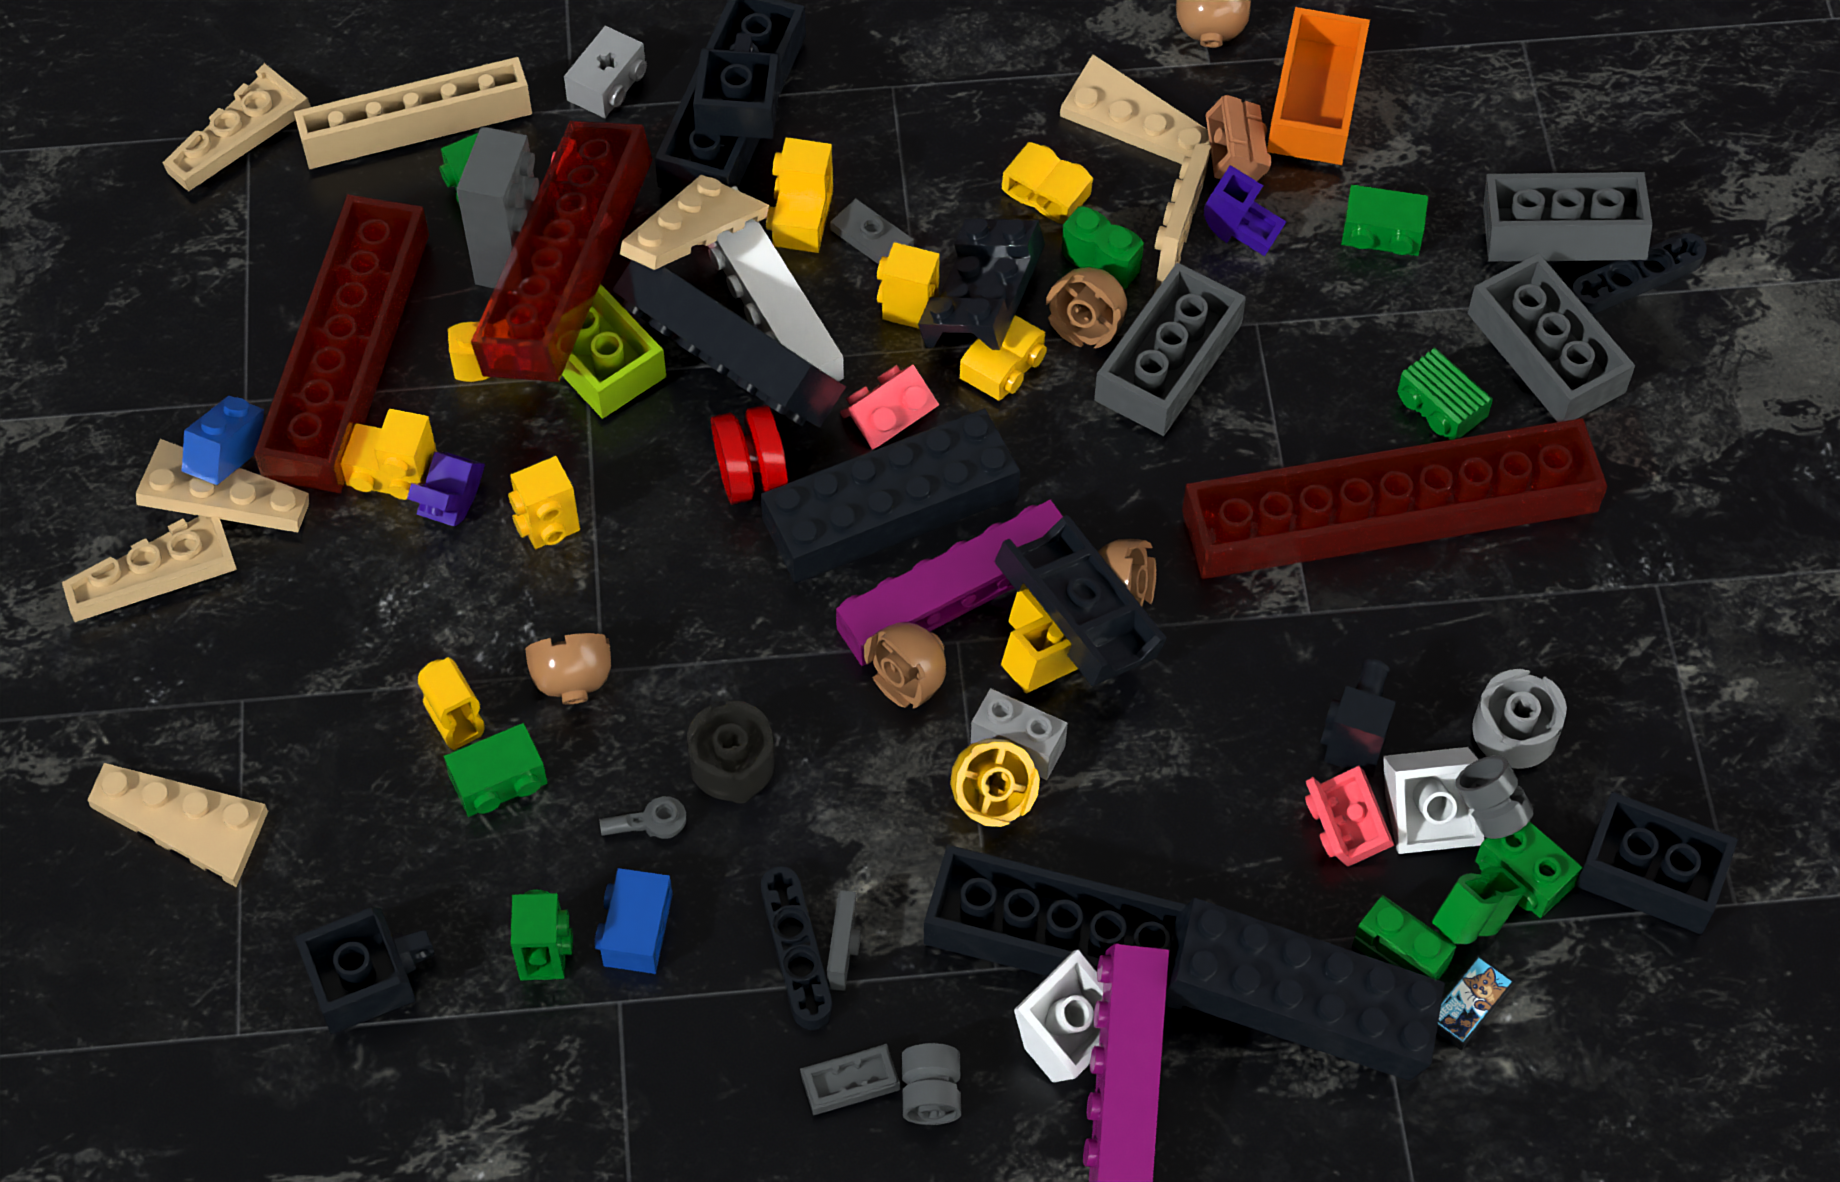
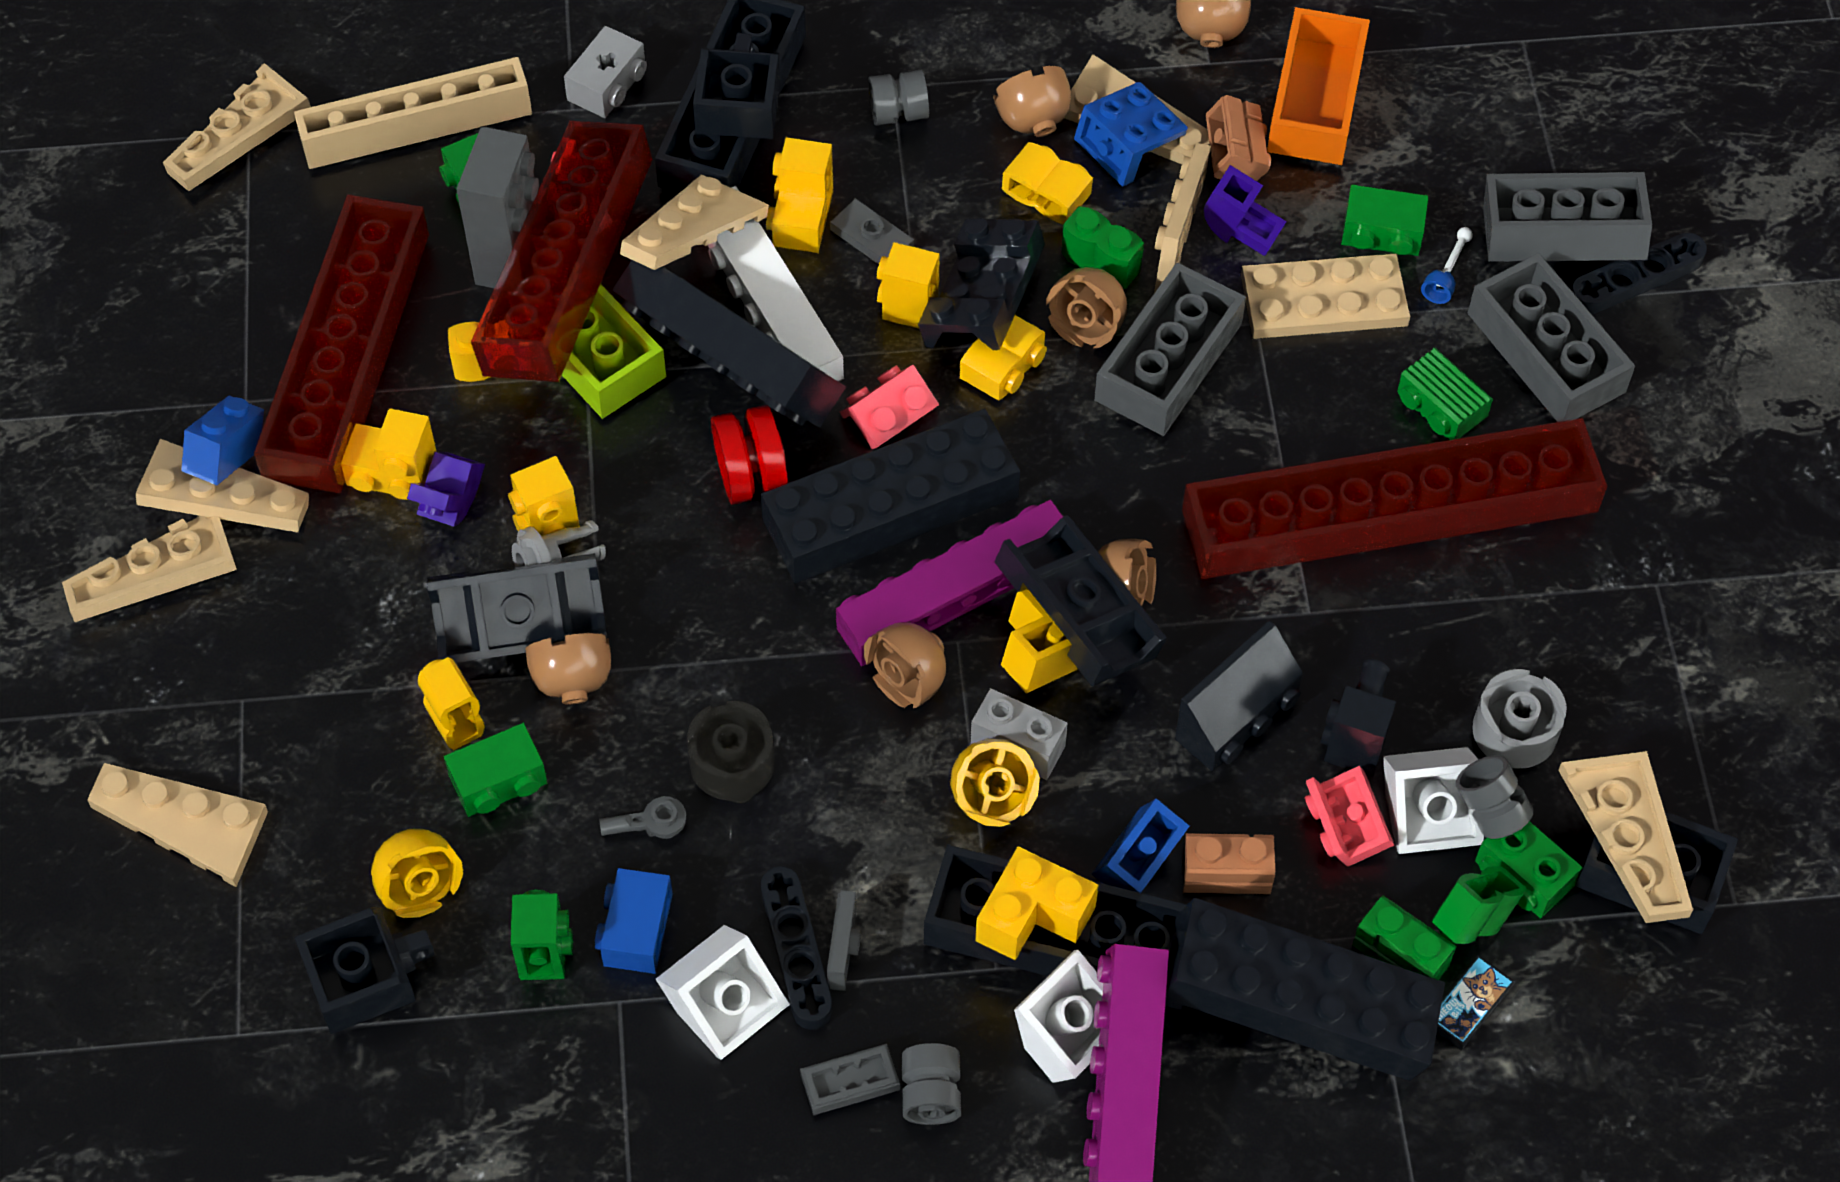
none -> yellow cylinder [371,829,463,918]
none -> black piece [426,553,607,663]
none -> light grey piece [512,520,606,567]
none -> white slope [656,925,790,1060]
none -> dark grey wheel [868,69,929,126]
none -> yellow brick [975,846,1099,961]
none -> medium nougat cylinder [993,66,1071,137]
none -> blue bracket [1074,82,1188,187]
none -> blue brick [1091,799,1190,893]
none -> black slope [1175,620,1303,772]
none -> nougat brick [1182,833,1275,894]
none -> tan plate [1241,254,1410,339]
none -> blue hinge [1421,227,1473,304]
none -> tan wing [1558,751,1693,923]

